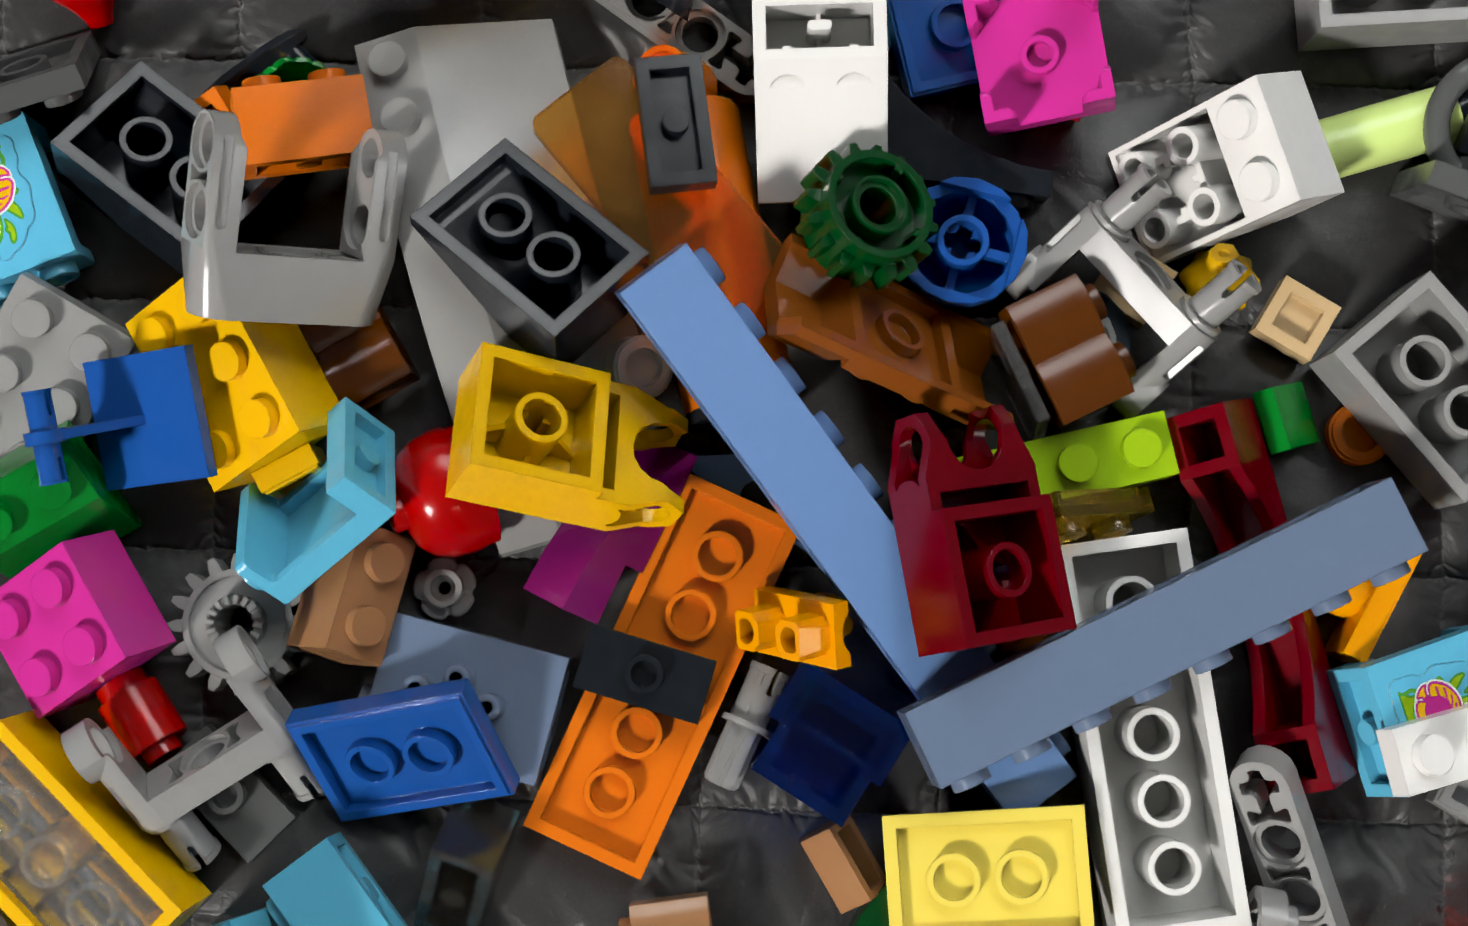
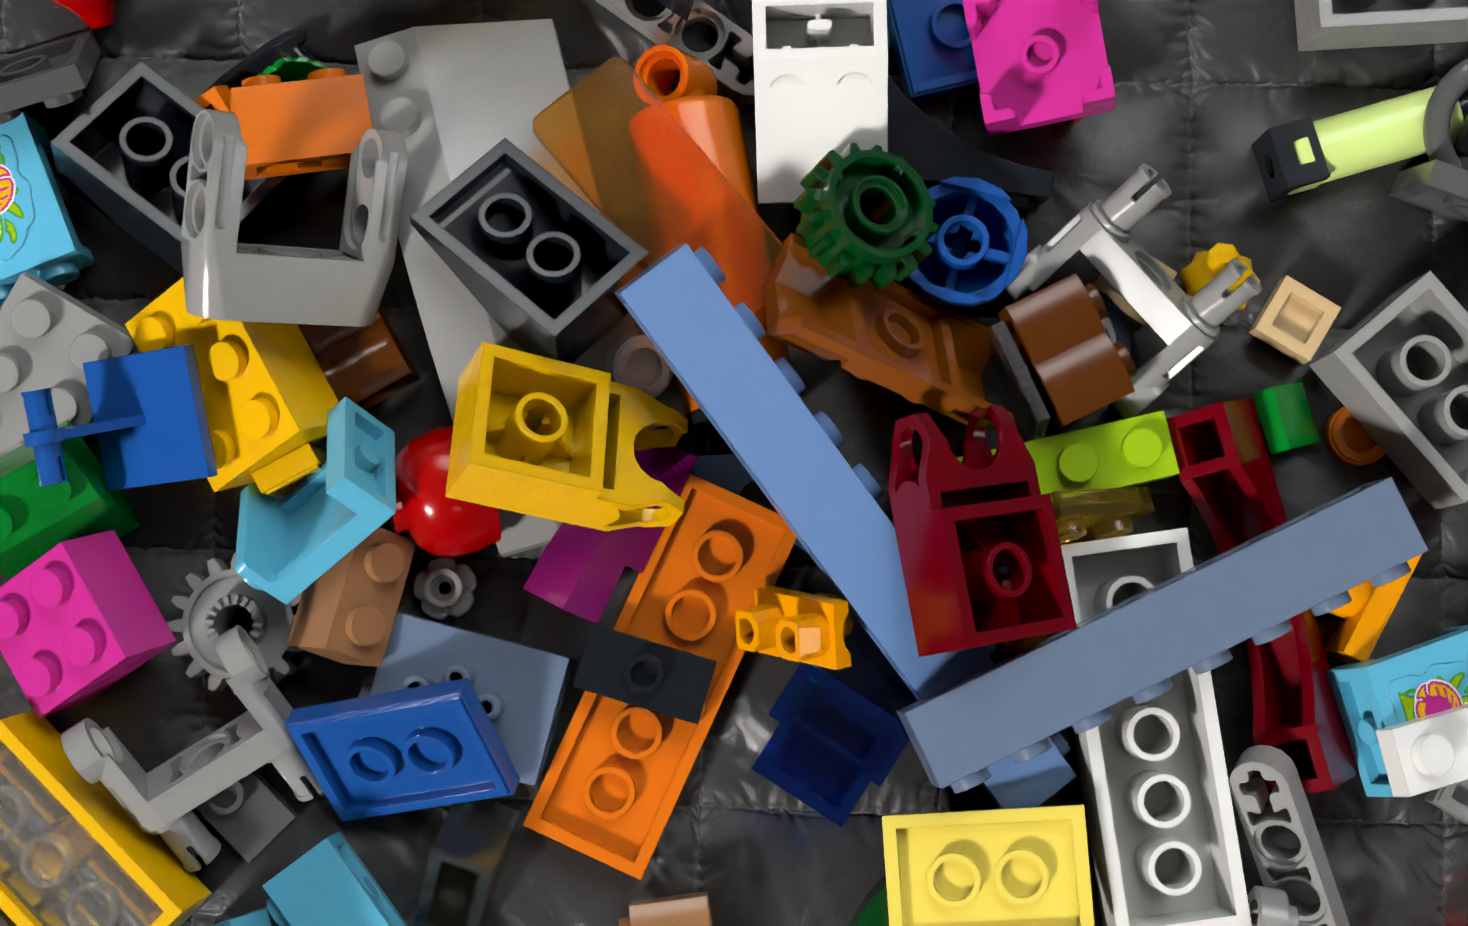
red brick [95,667,188,768] -> none
black plate [633,53,718,195] -> none
light grey axle [704,660,790,791] -> none
medium nougat piece [799,813,886,914] -> none
white slope [1108,70,1345,264] -> none

